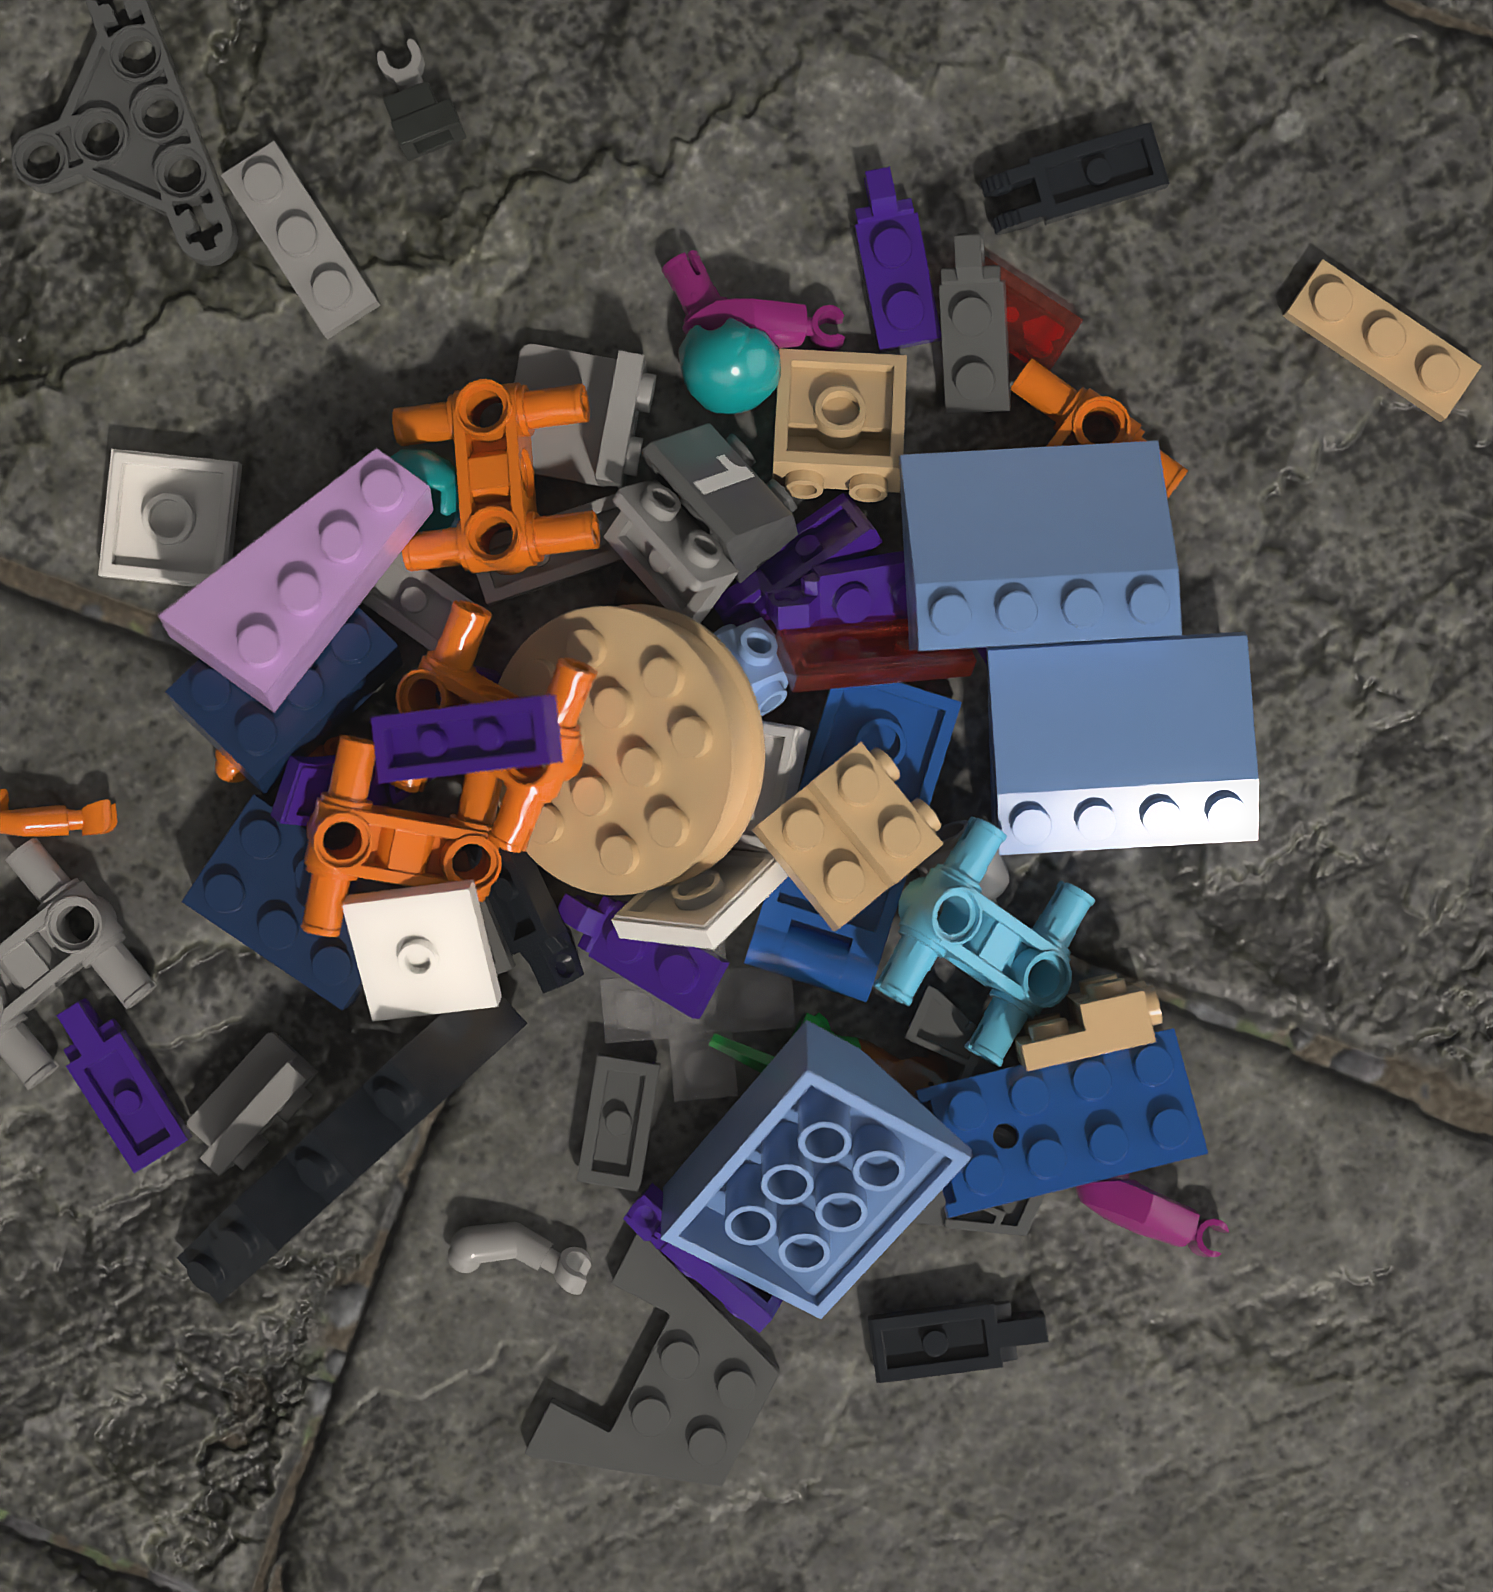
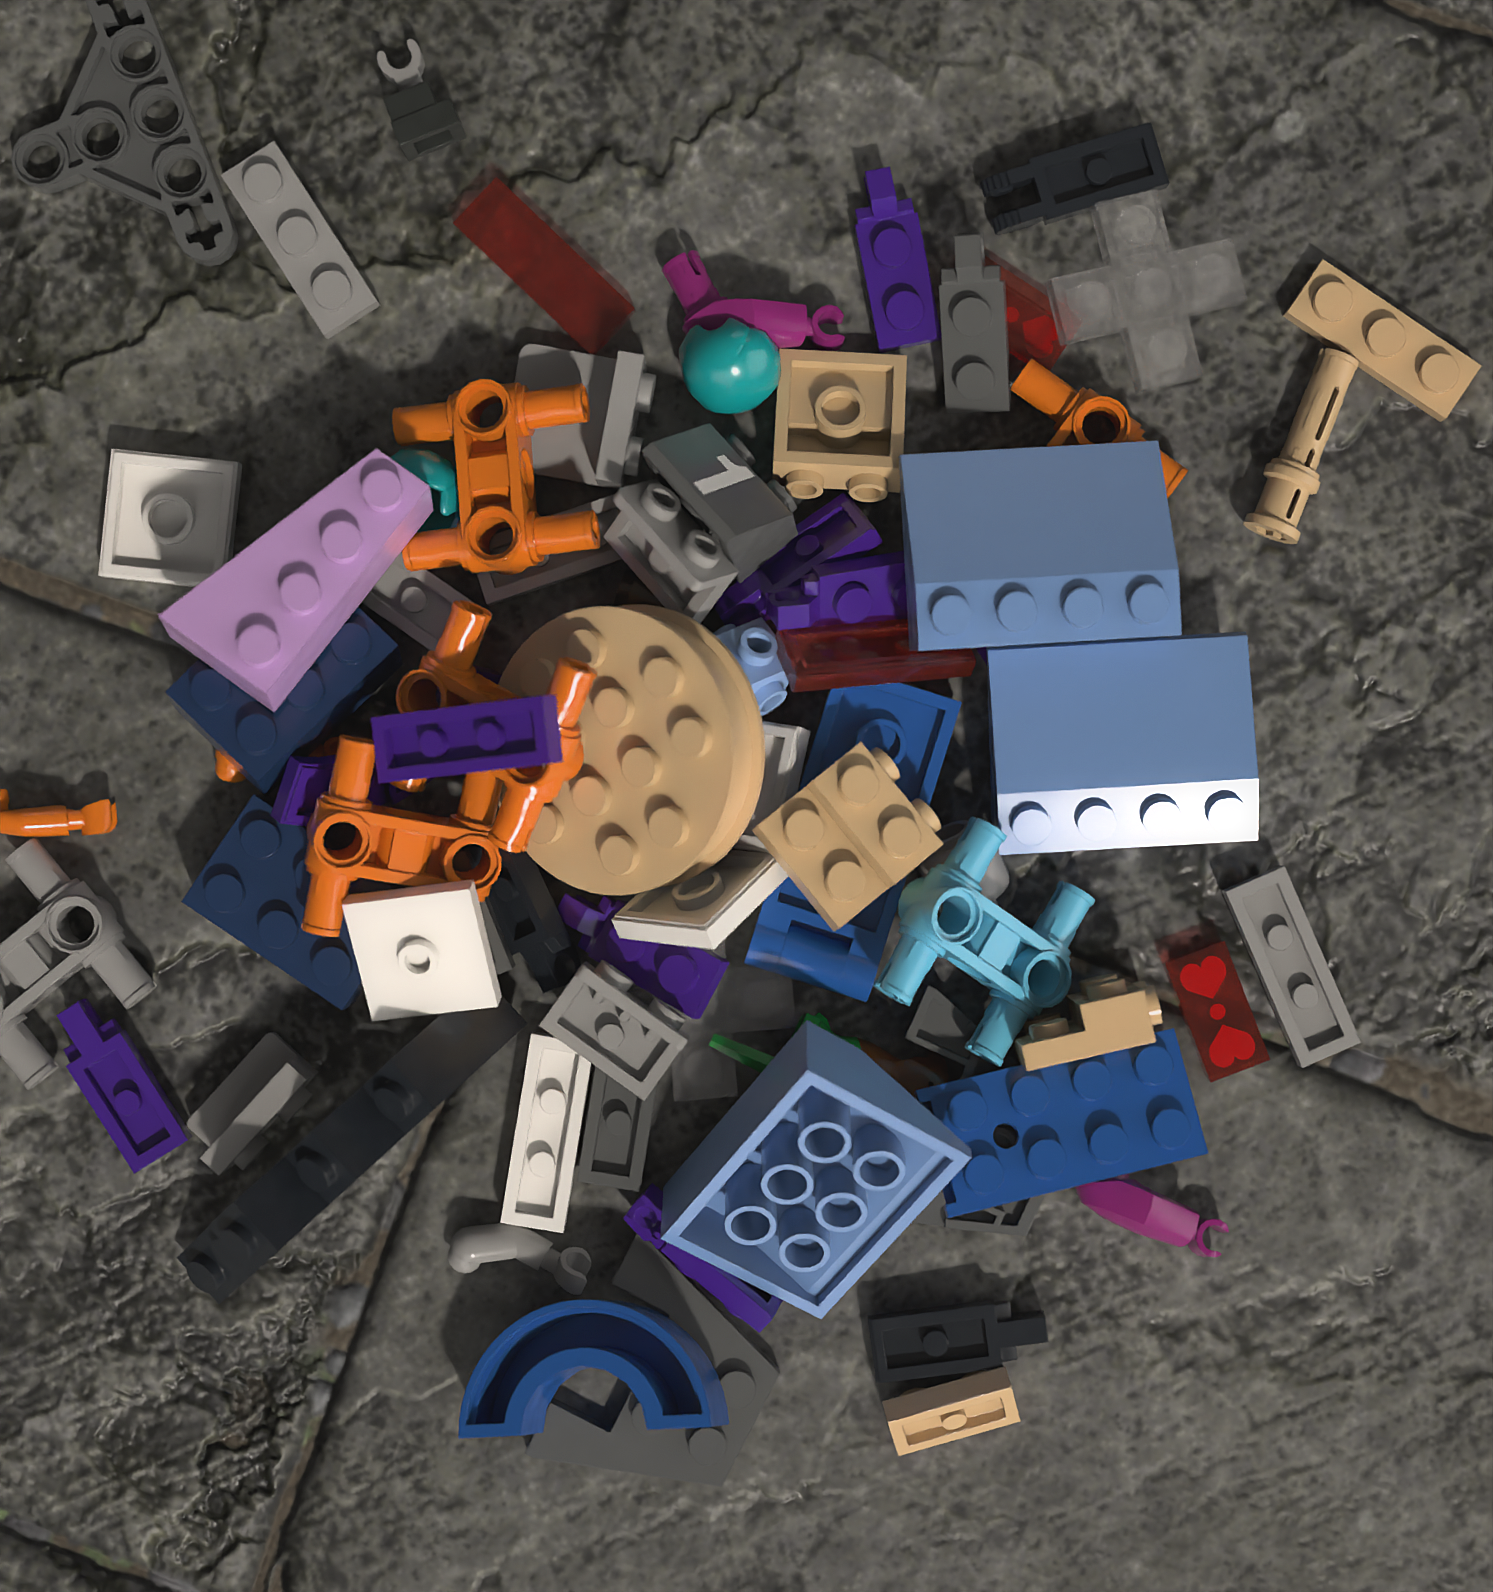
none -> clear red tile [453,177,636,355]
none -> blue brick [458,1300,729,1439]
none -> white plate [500,1031,592,1233]
none -> light grey bracket [539,960,690,1101]
none -> tan plate [882,1366,1020,1456]
none -> clear plate [1045,189,1247,394]
none -> clear red tile [1162,940,1270,1082]
none -> light grey plate [1222,866,1361,1068]
none -> tan pin [1243,348,1359,544]

